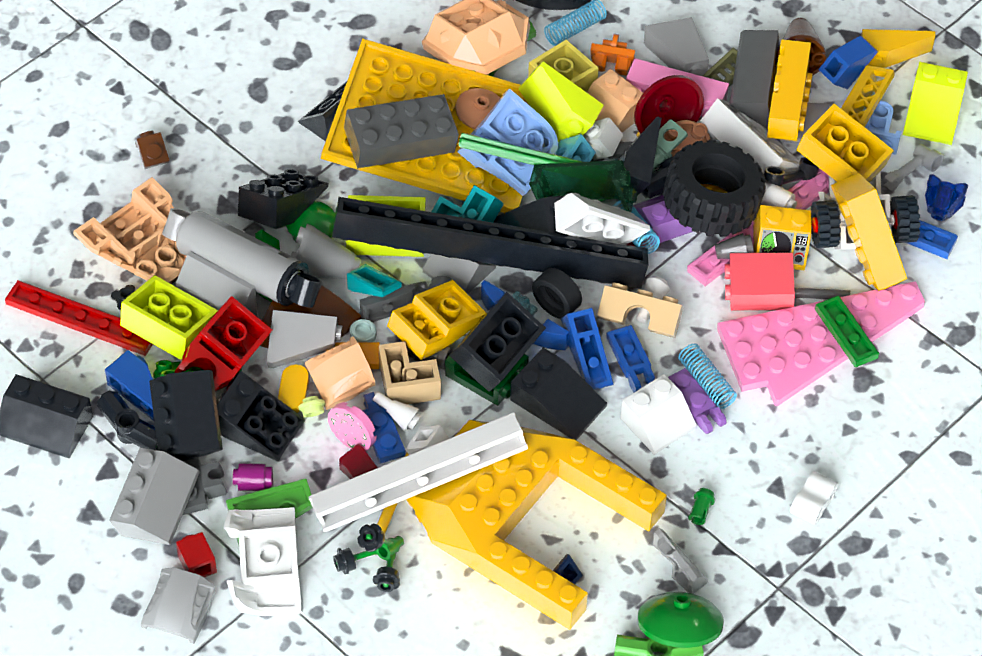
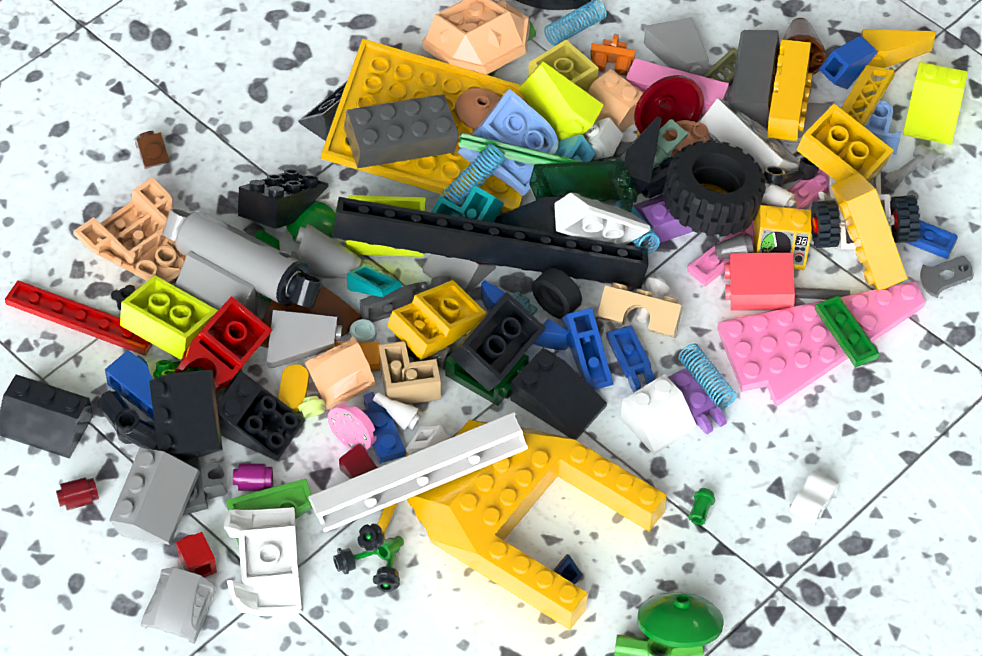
light grey slope [653,528,708,594] -> none
clear blue brick [925,174,968,221] -> none
none -> dark red brick [56,477,99,511]
none -> medium azure piece [444,144,506,207]
none -> dark grey piece [920,255,974,298]

